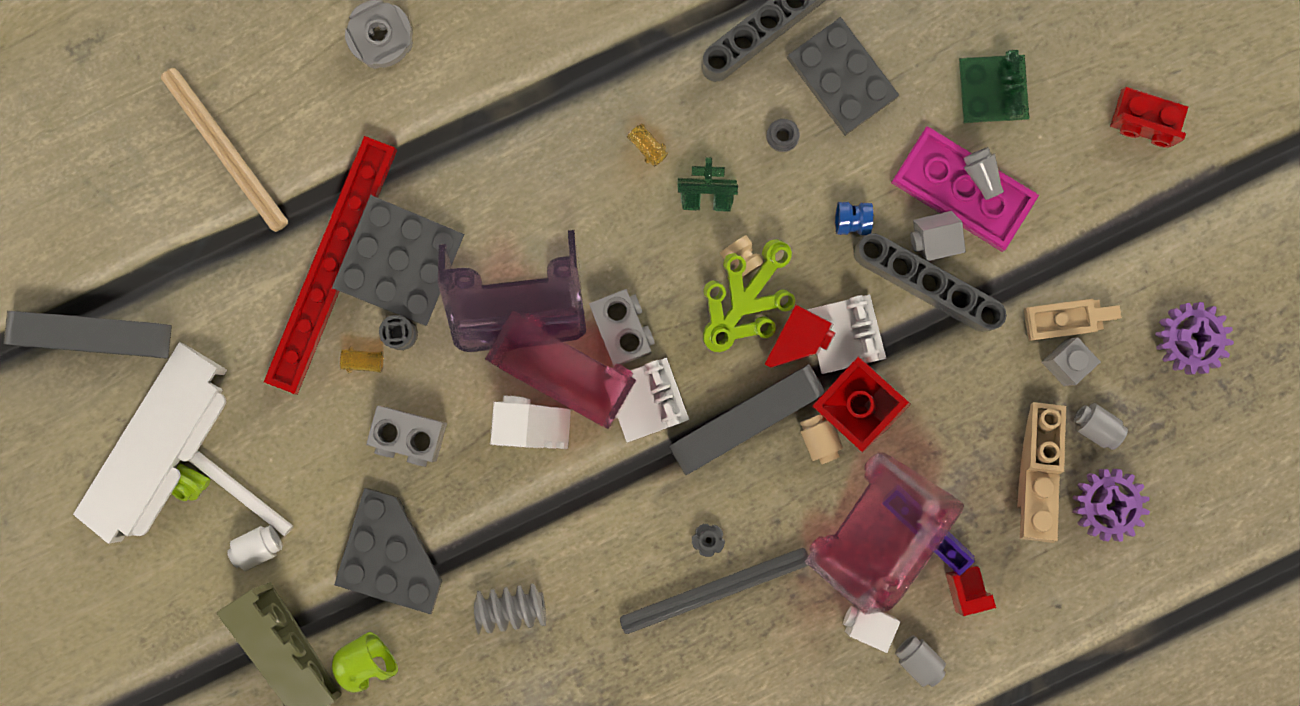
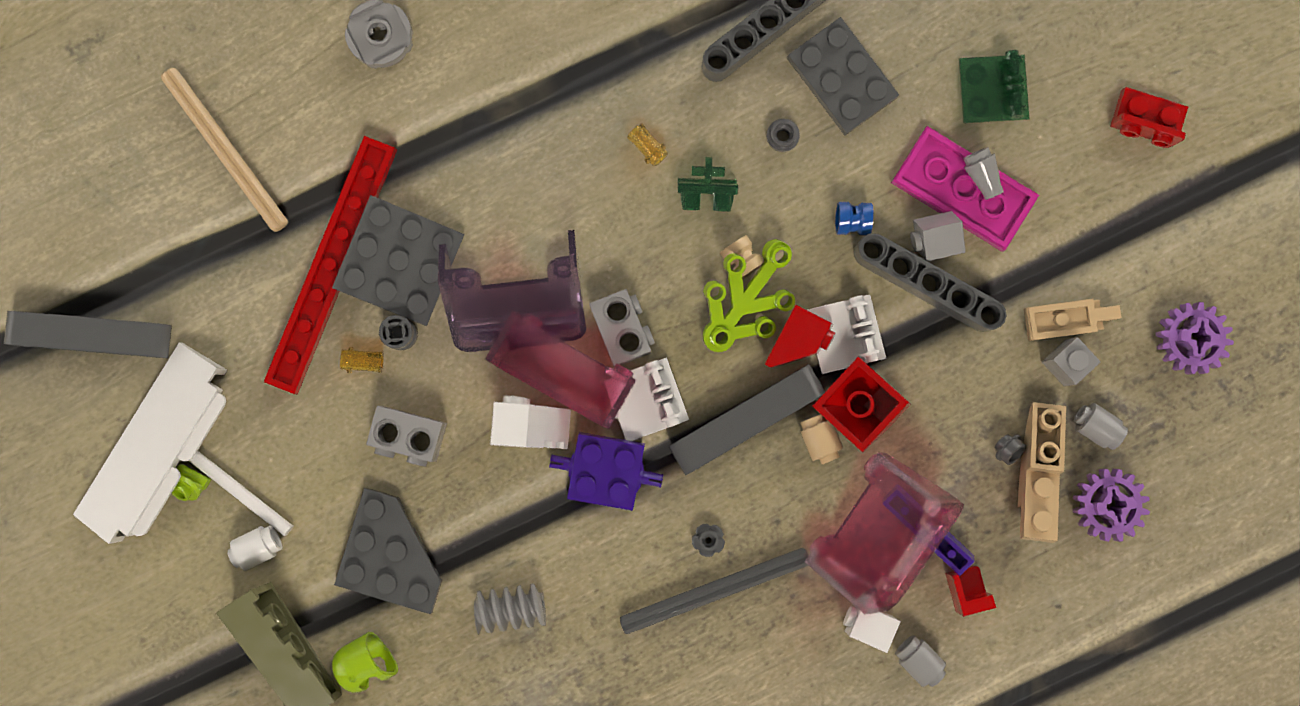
none -> dark purple plate [549,432,663,511]
none -> dark grey plate [995,434,1026,465]

